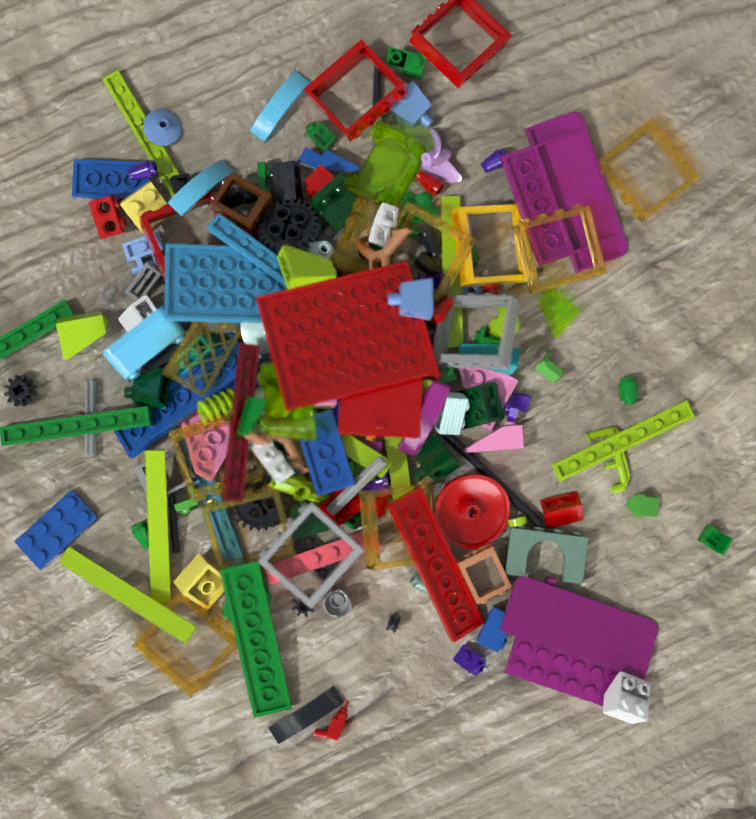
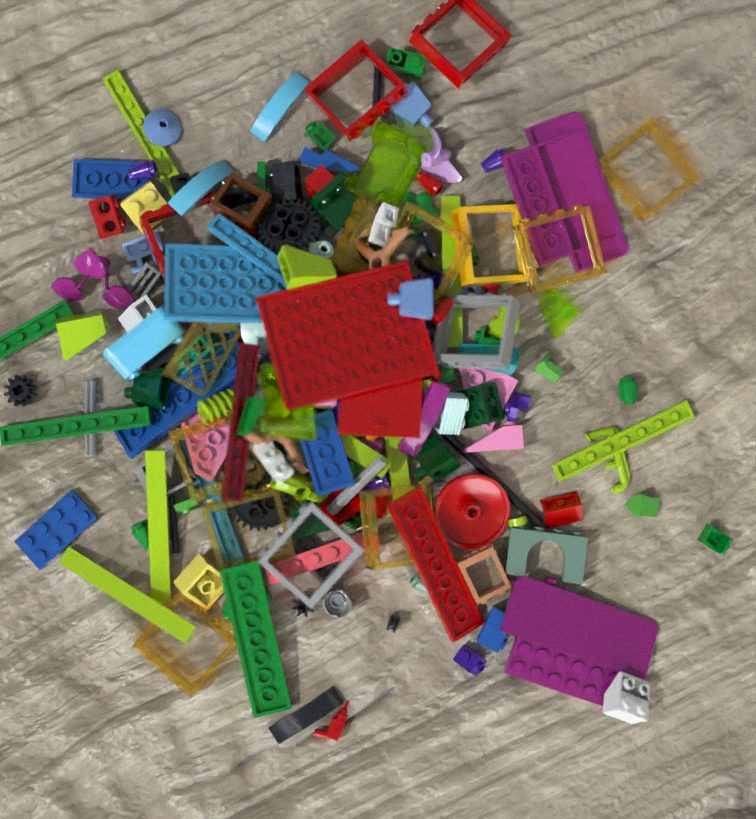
none -> magenta plant [51,247,136,310]

